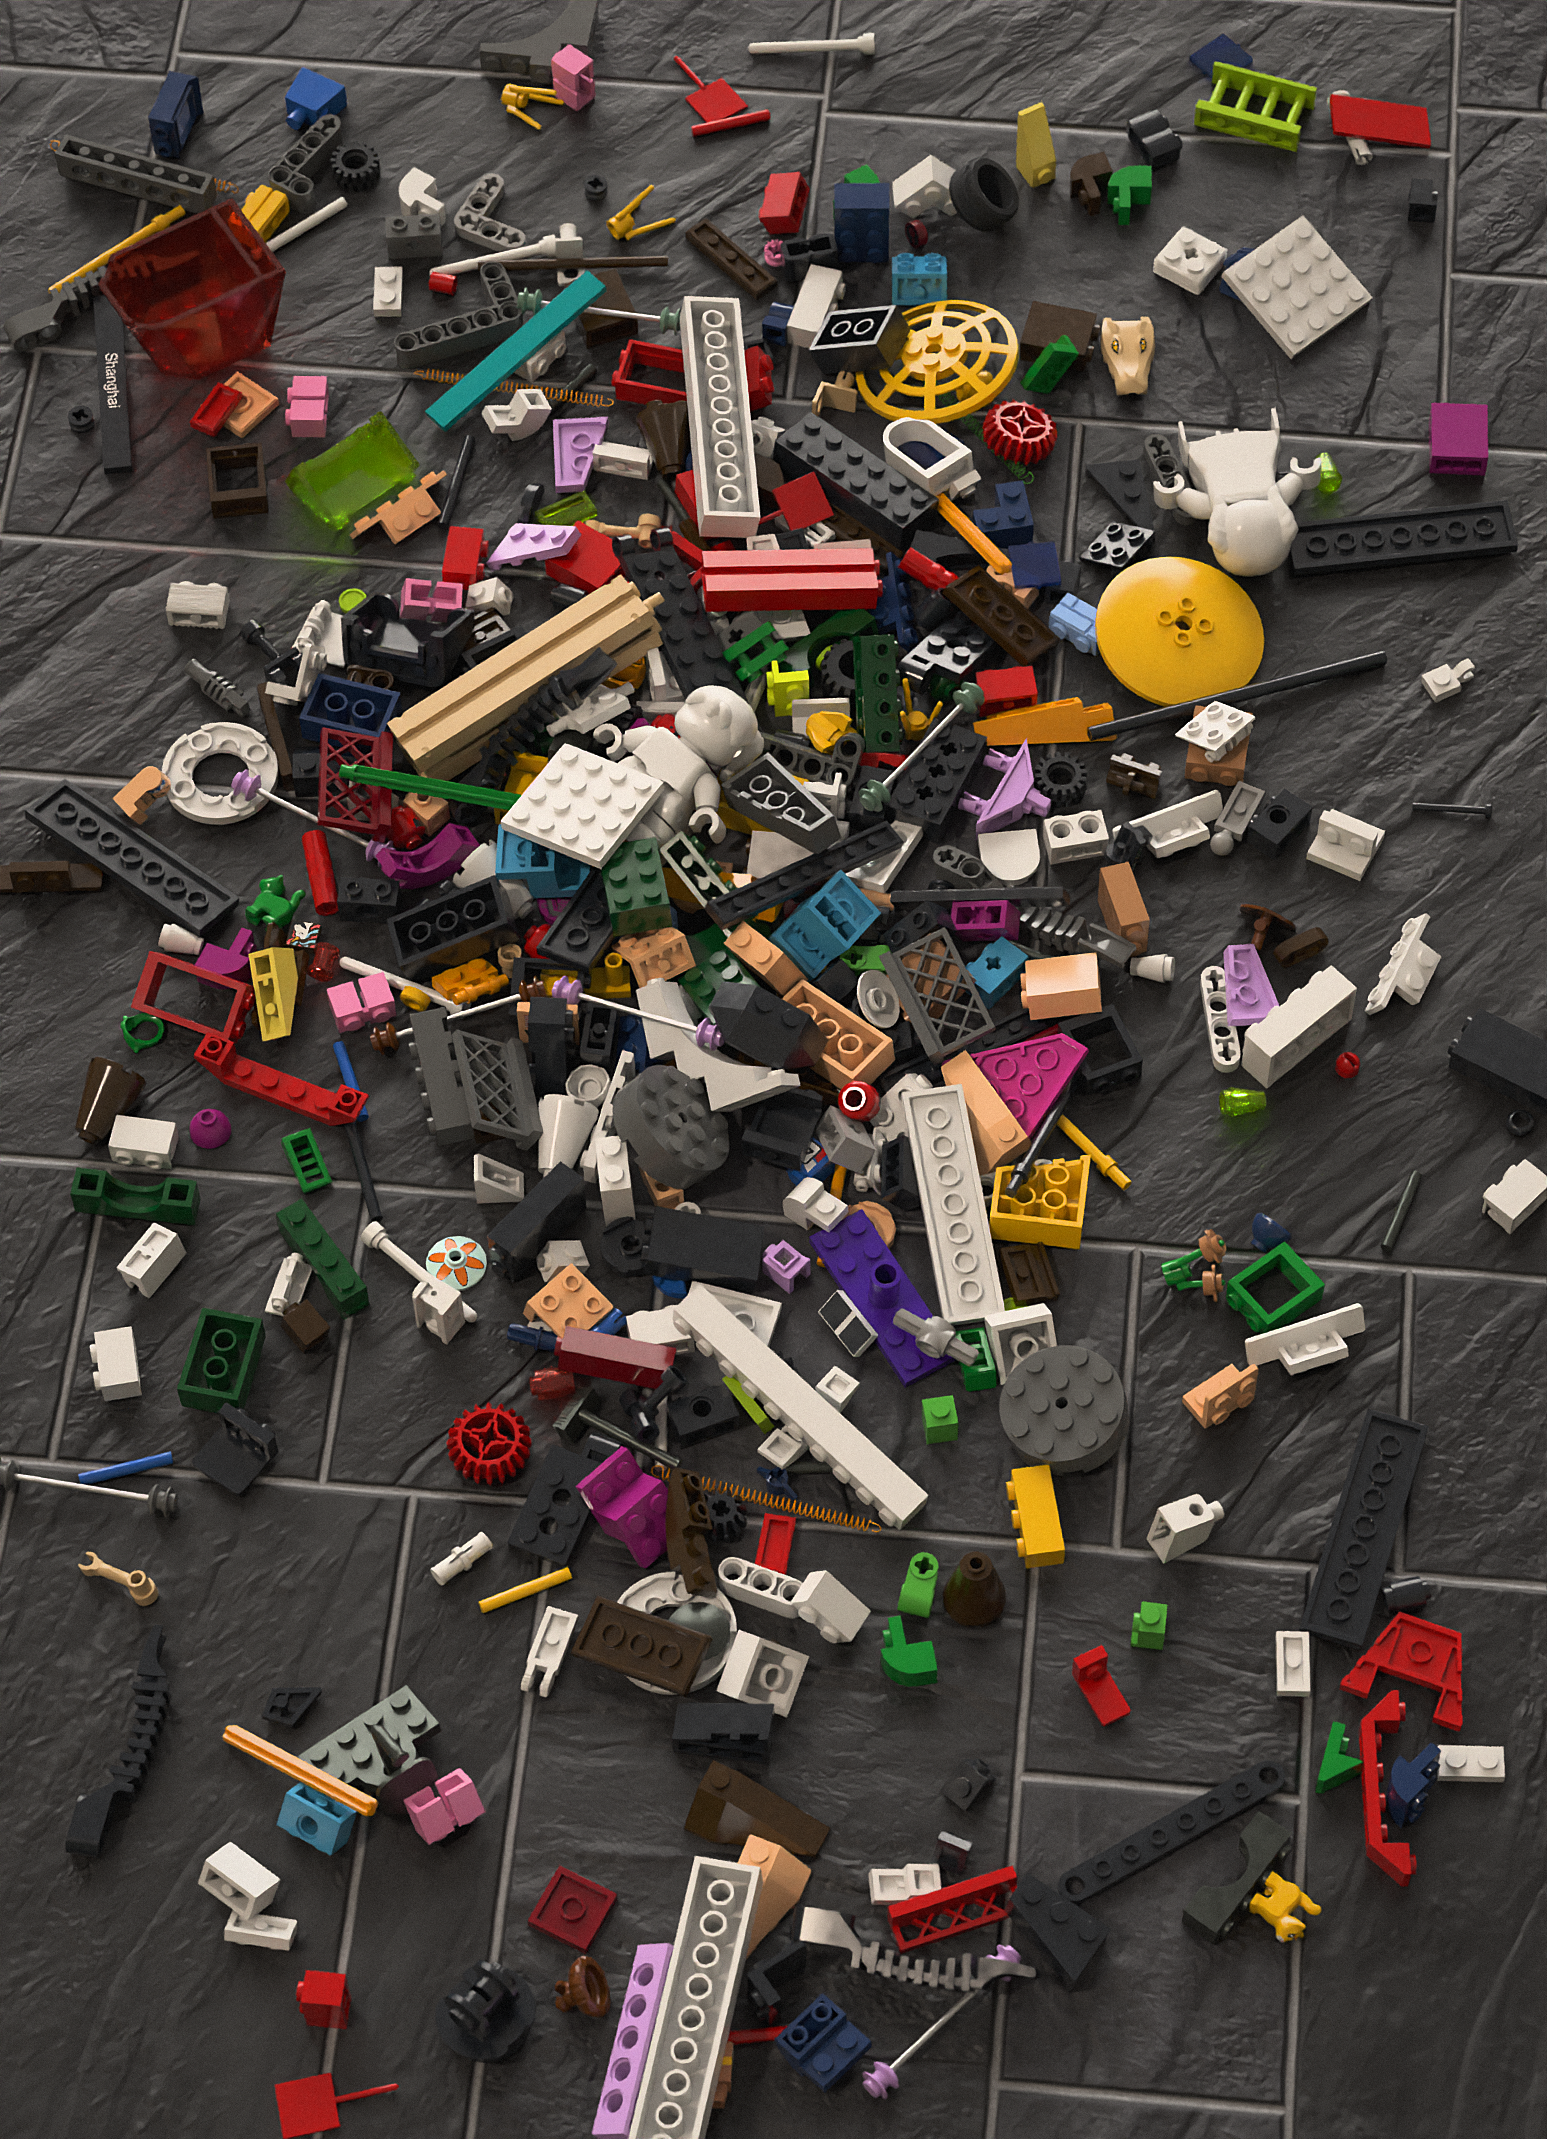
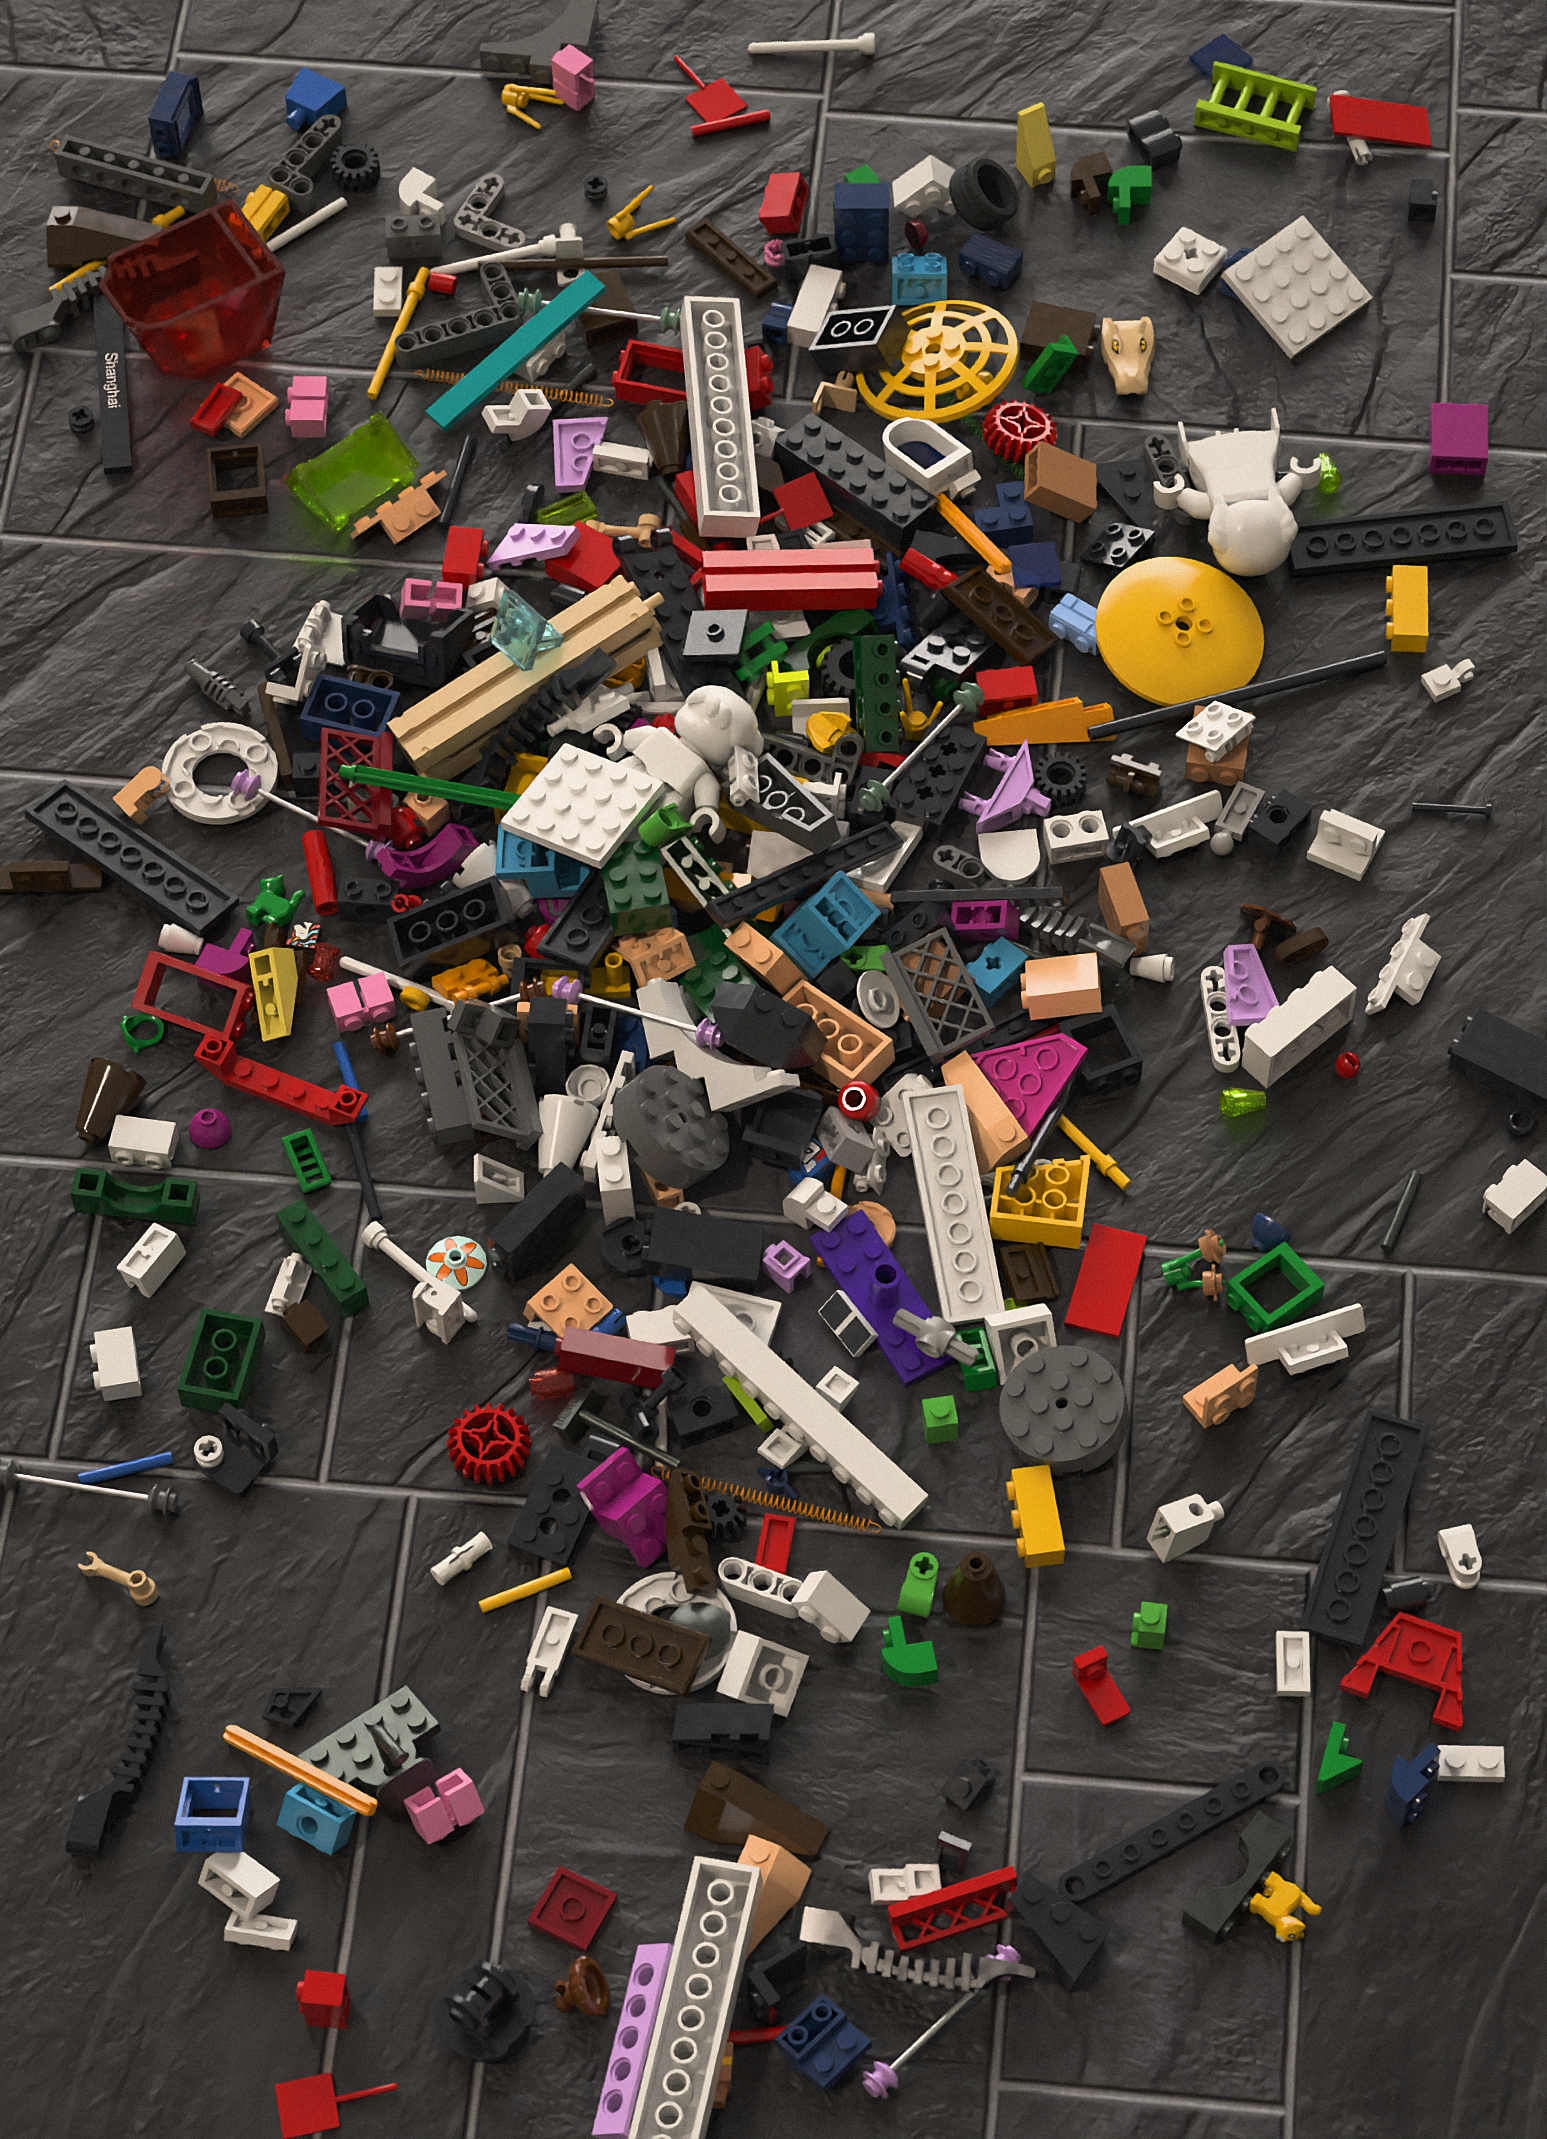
white brick [166,581,230,629] -> none
lime piece [339,589,366,613] -> none
white bracket [536,1241,590,1282] -> none
black brick [881,1135,921,1211] -> none
red slope [1358,1690,1416,1886] -> none
none -> dark brown wedge [46,206,163,268]
none -> blue window [175,1777,251,1852]
none -> white bush [194,1436,224,1468]
none -> yellow bar [366,267,430,400]
none -> red pin [391,894,423,913]
none -> dark grey brick [447,998,521,1048]
none -> clear light blue bracket [489,590,563,671]
none -> white tile [626,691,653,705]
none -> bright green piece [639,803,693,847]
none -> plate [683,609,750,662]
none -> white hinge [728,745,760,806]
none -> dark blue brick [959,232,1023,290]
none -> medium nougat brick [1024,441,1098,523]
none -> red piece [1064,1223,1147,1338]
none -> yellow brick [1385,565,1428,652]
none -> white piece [1438,1524,1482,1589]

